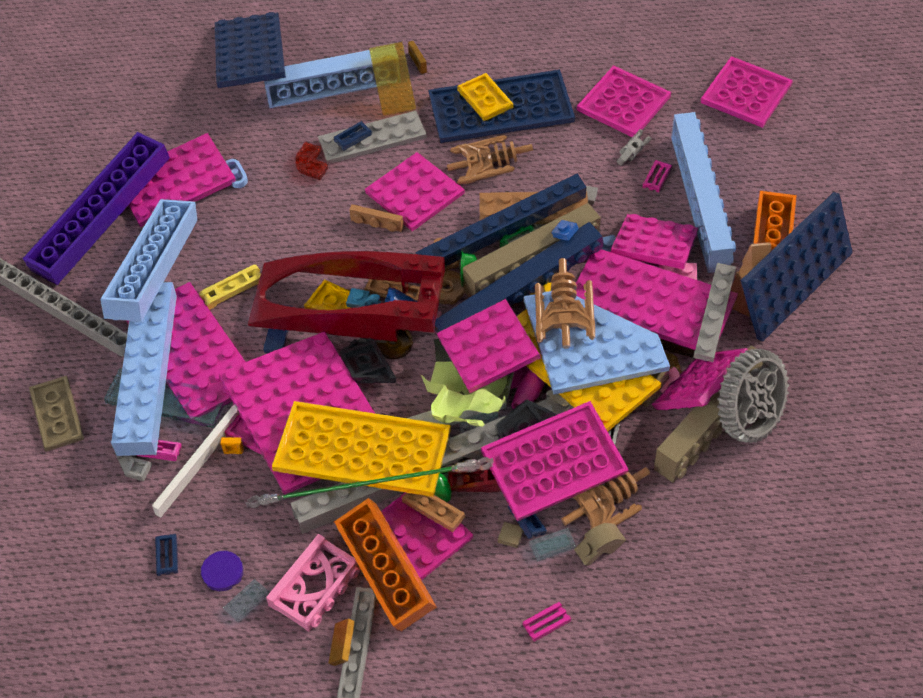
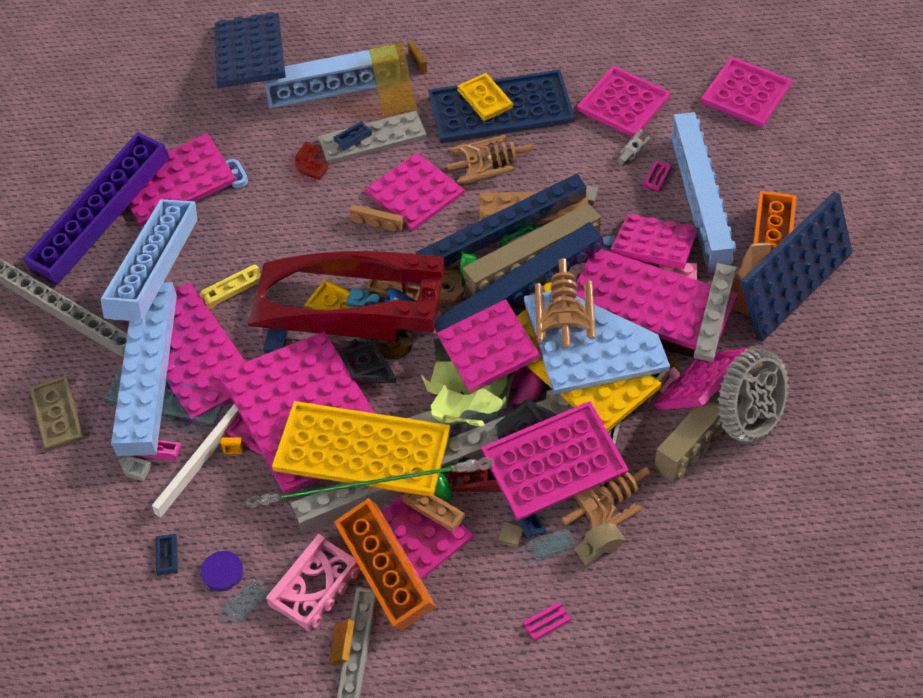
blue plate [551,220,579,241] -> none

